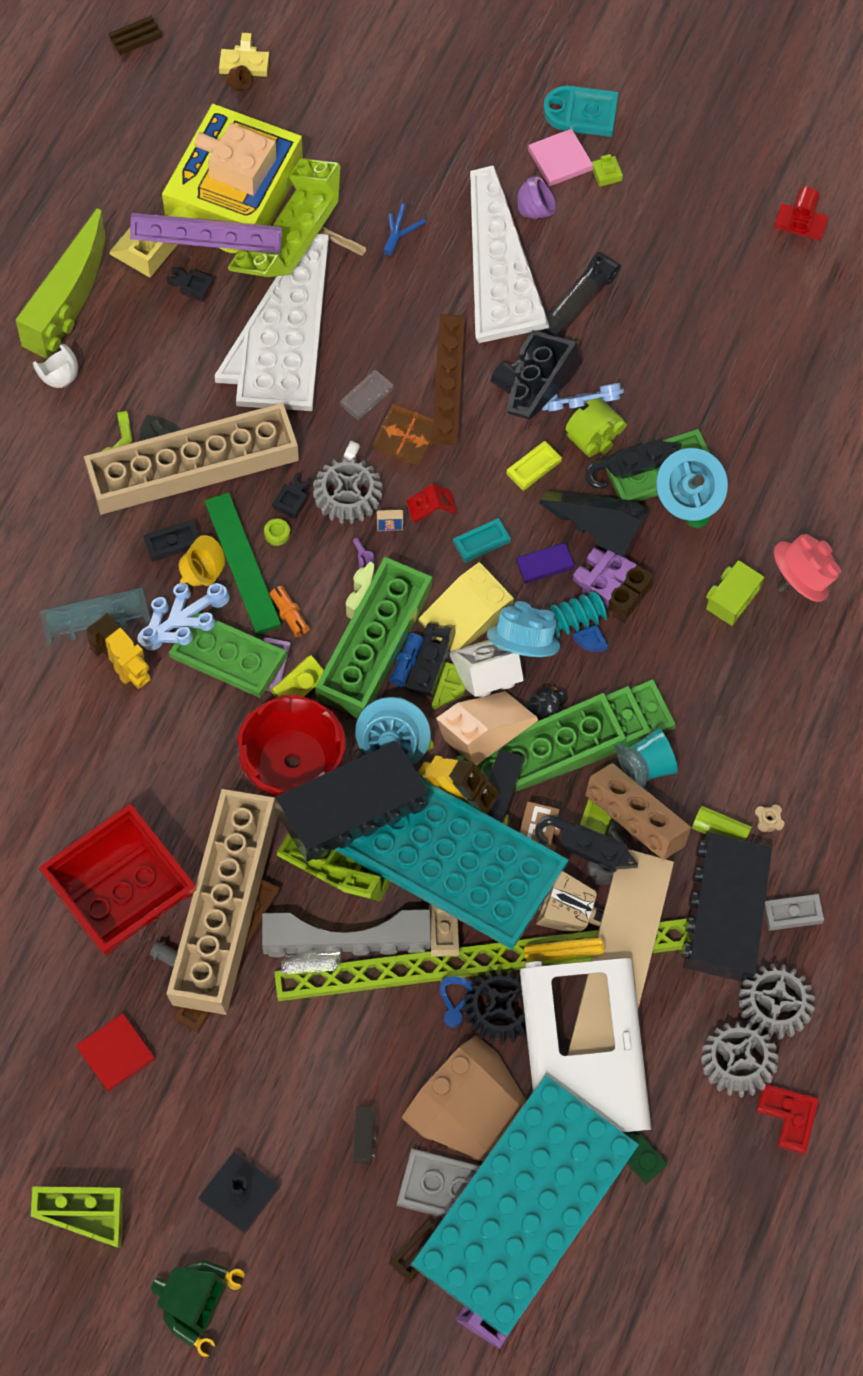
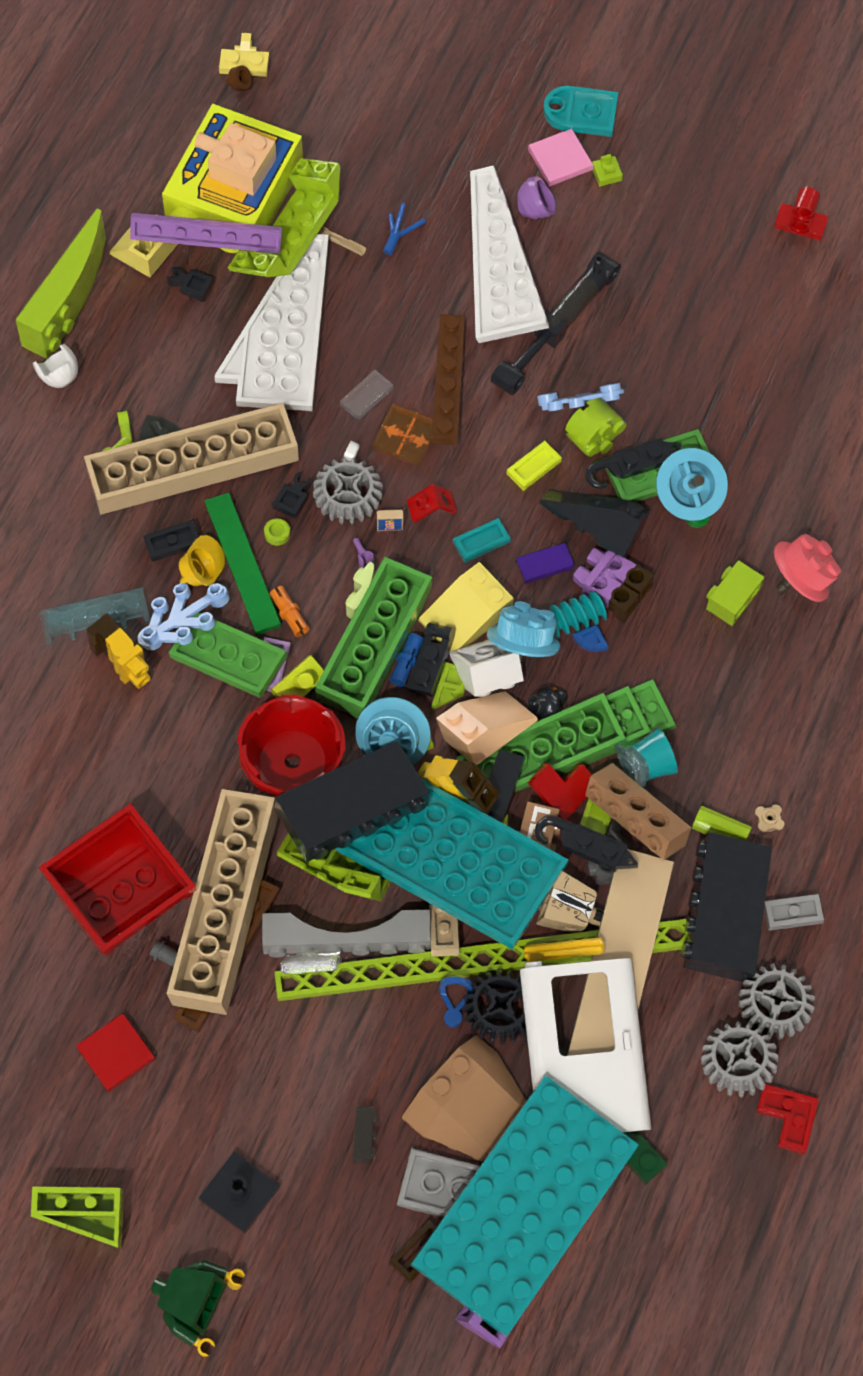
dark brown tile [109,15,162,55] -> none
black wedge [507,330,581,420] -> none
none -> red tile [528,764,592,820]

